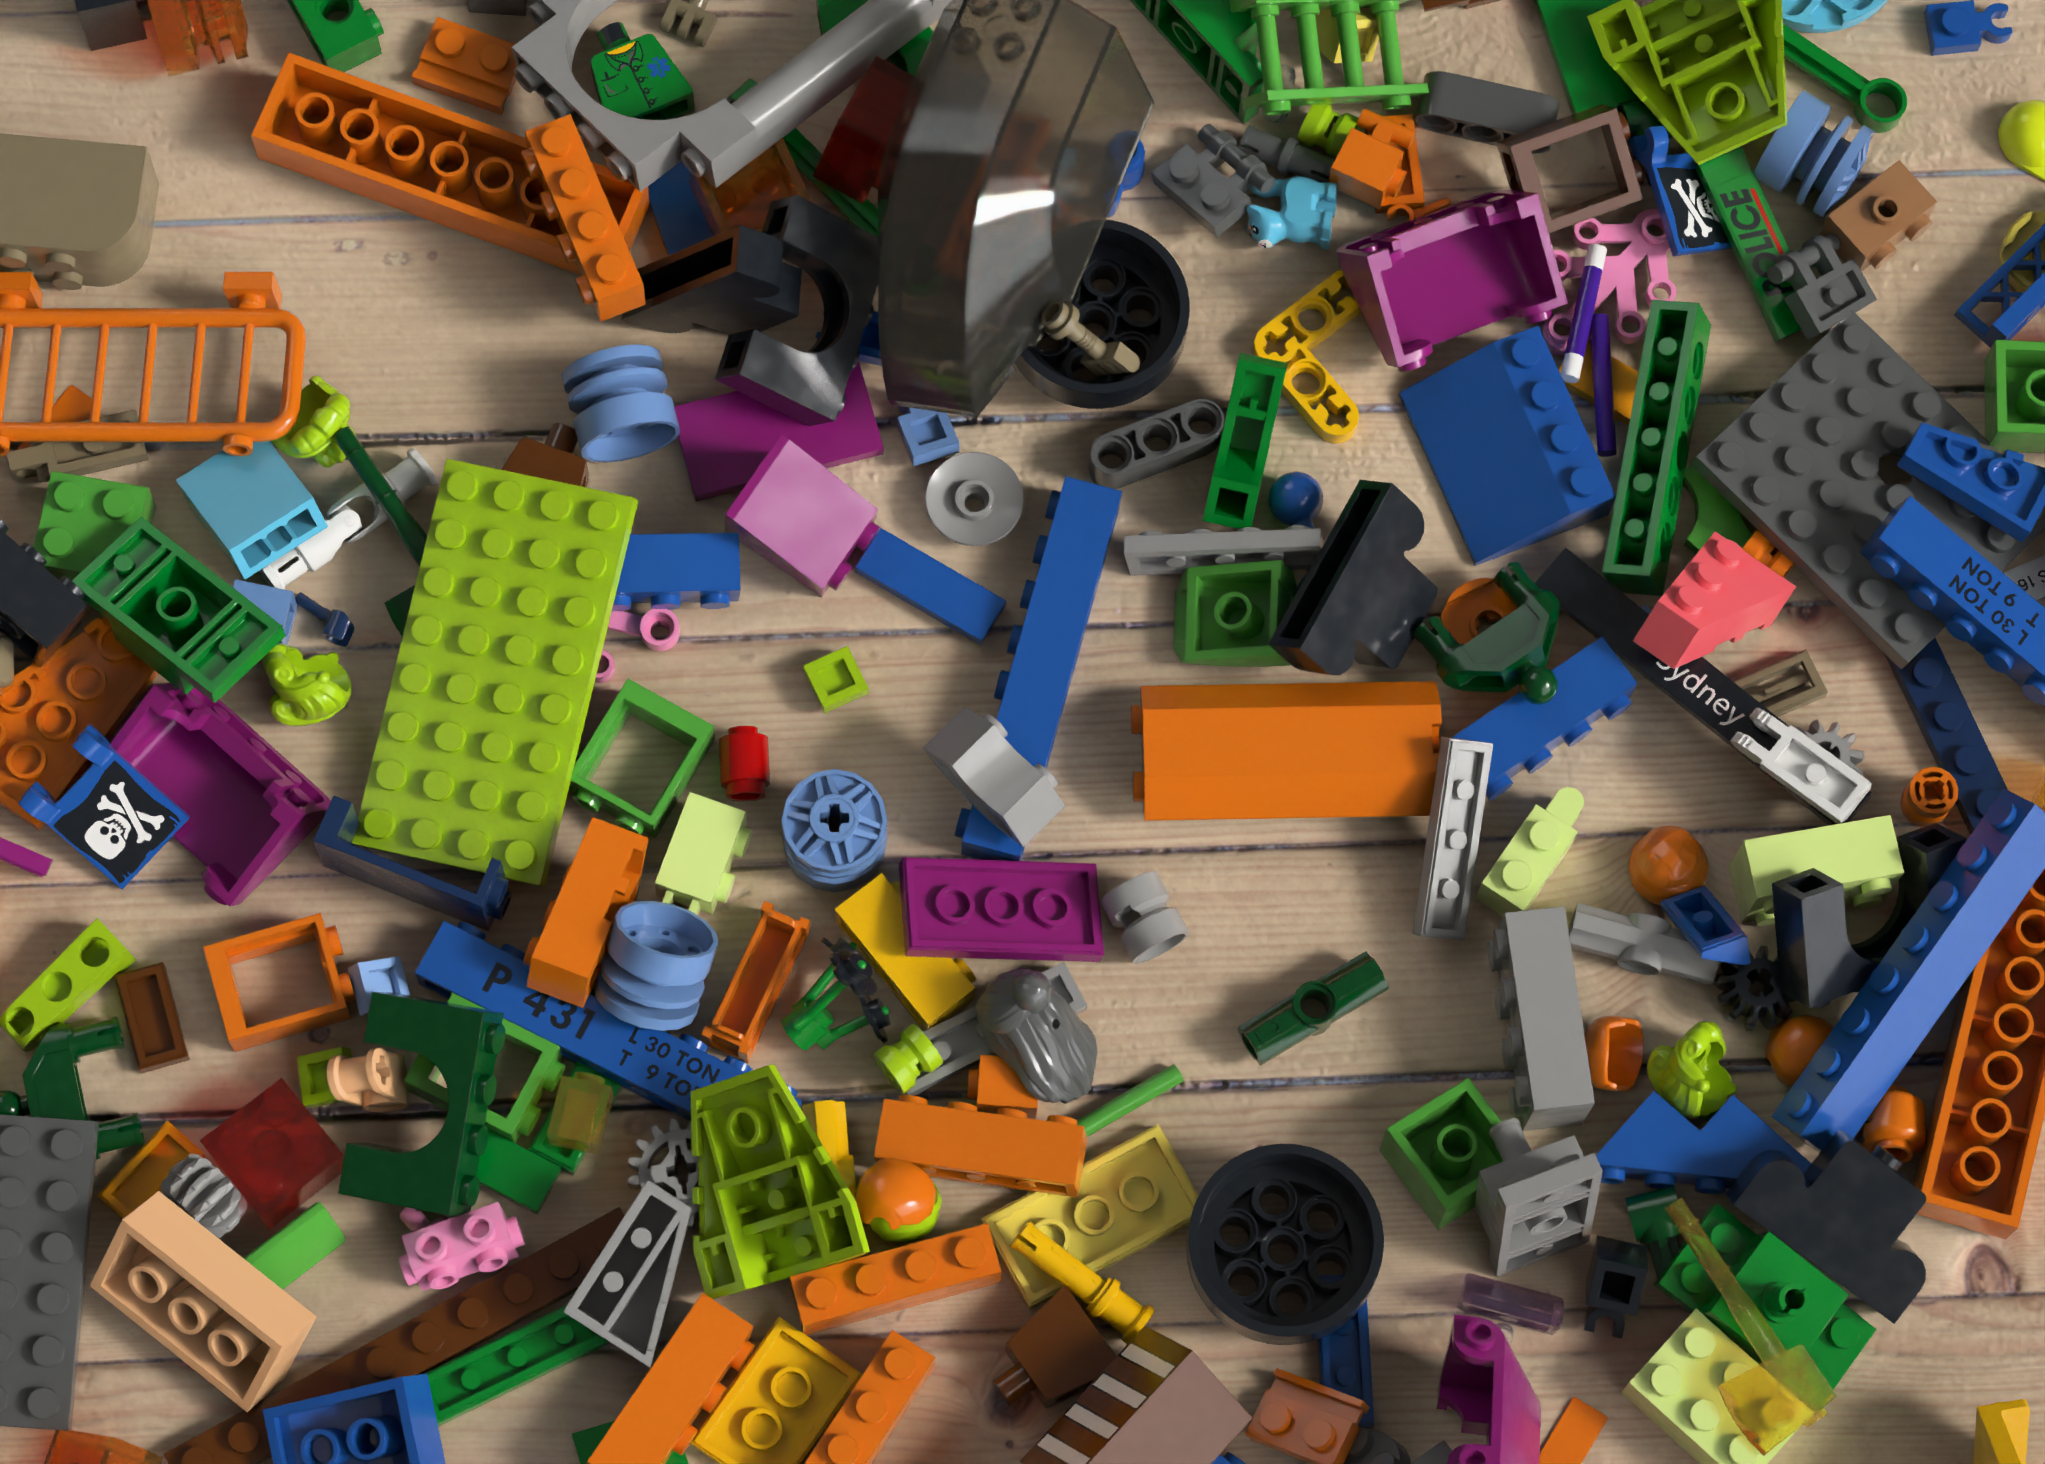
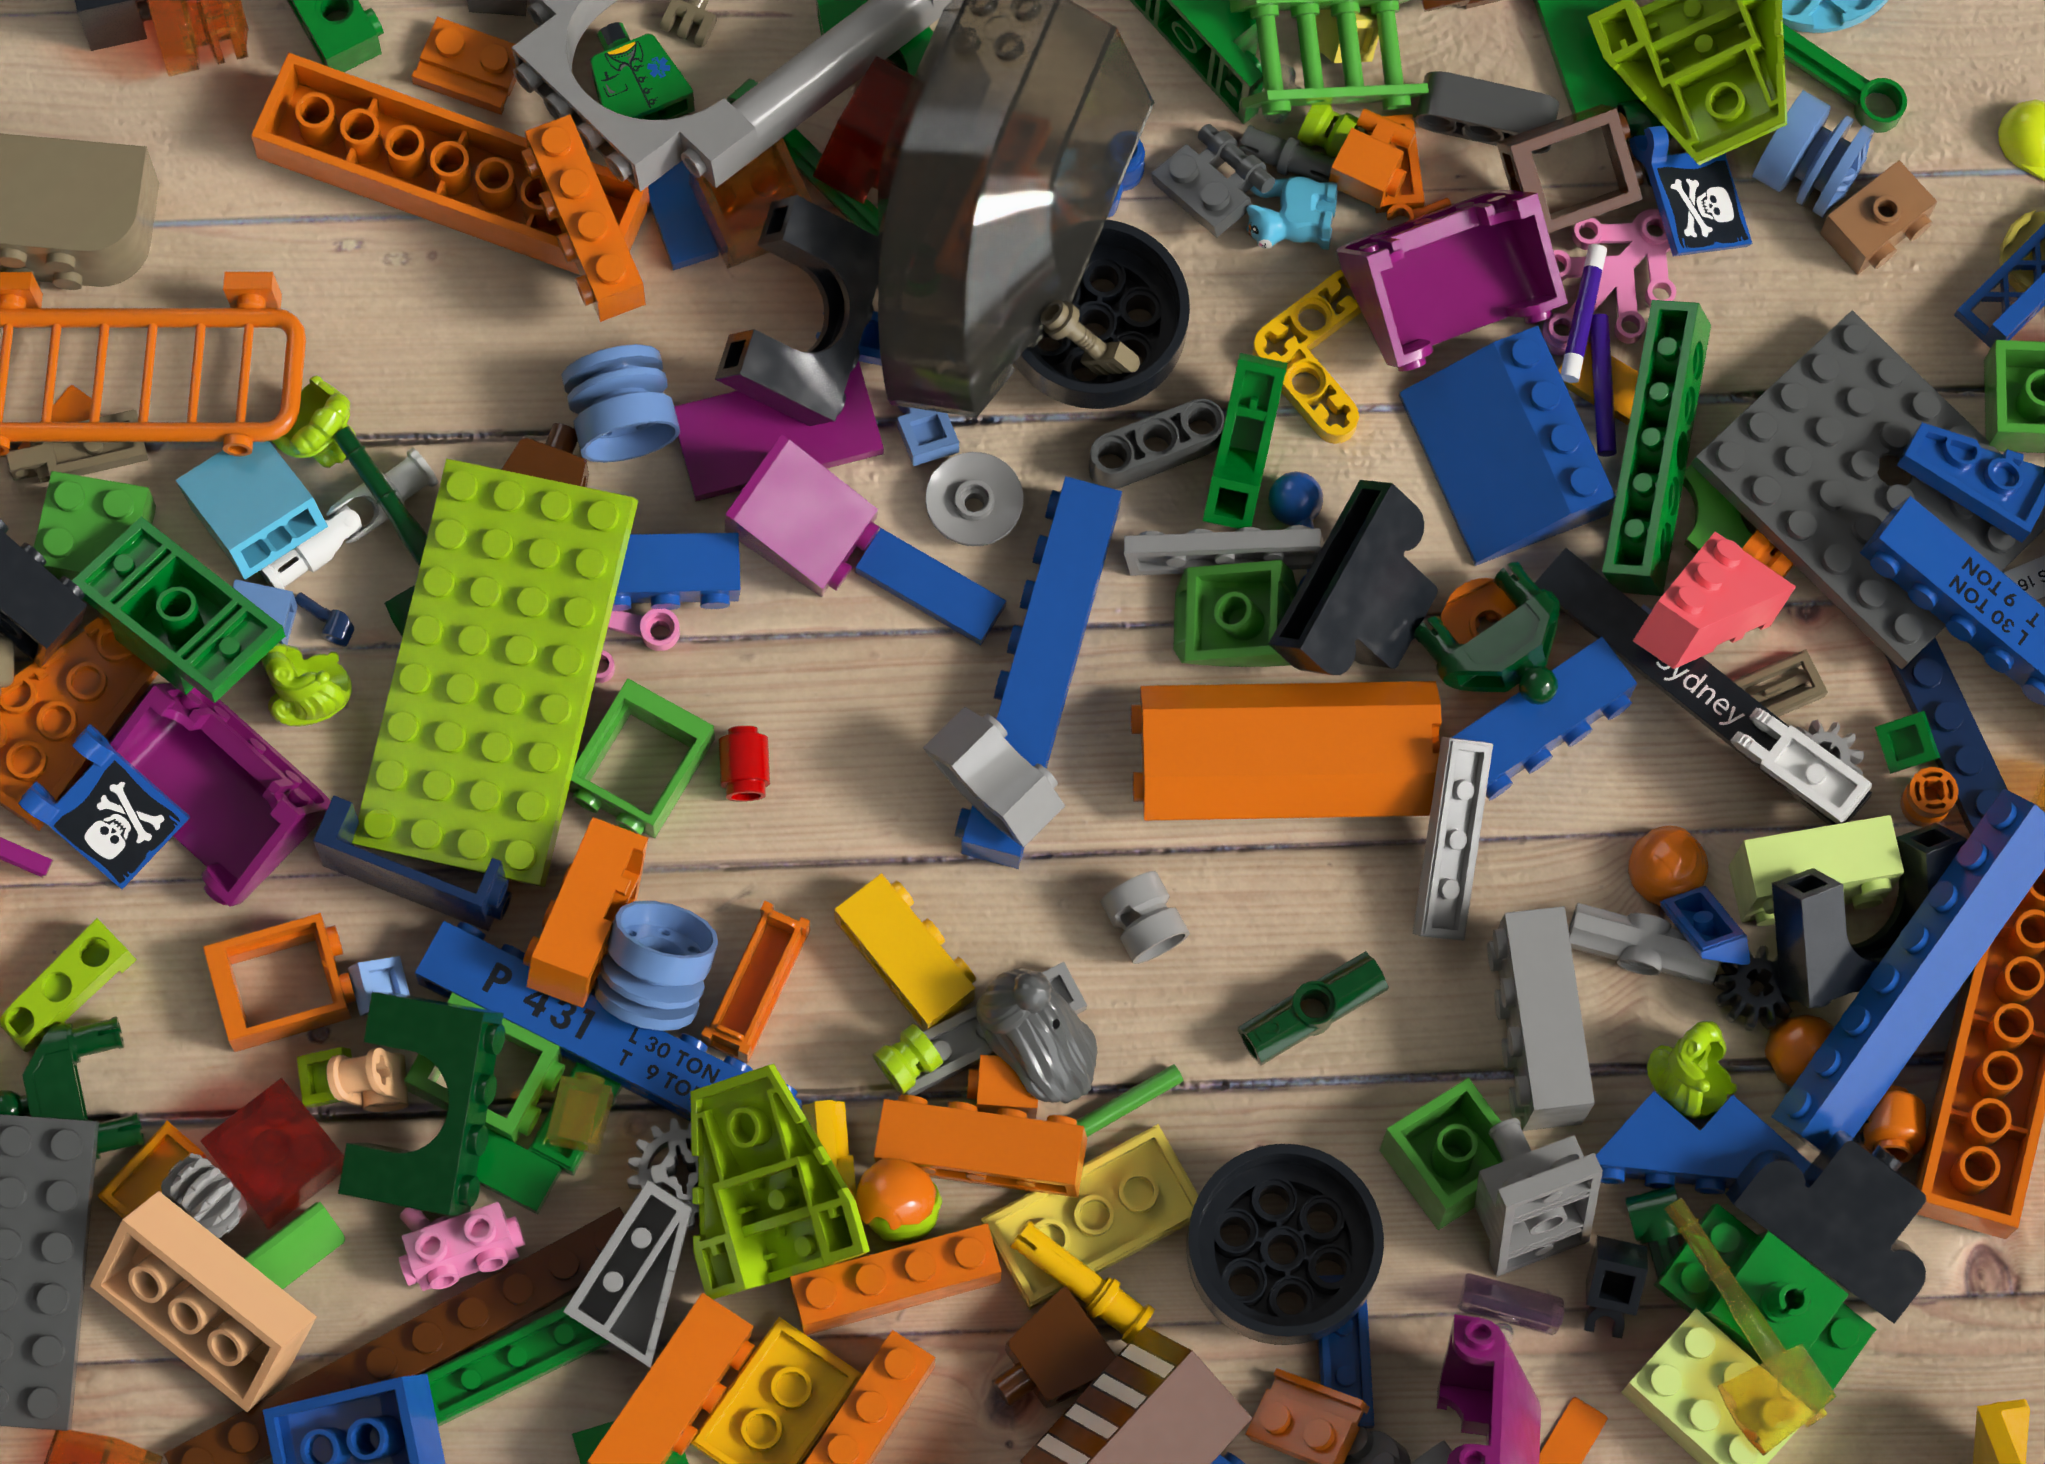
reddish brown tile [114,962,190,1074] -> none
black brick [621,225,802,334] -> none
yellowish green brick [655,792,752,915] -> none
medium blue wheel [781,769,887,892] -> none
plant [781,937,891,1051] -> none
lime plate [803,646,869,714] -> none
magenta tile [899,857,1104,962] -> none
yellowish green brick [1475,787,1584,916] -> none
orange hair [1584,1016,1644,1092] -> none
green tile [1695,147,1802,342] -> none
dark grey plate [1767,233,1877,340] -> none
blue plate [1924,0,2013,56] -> none
none -> green plate [1875,711,1940,774]

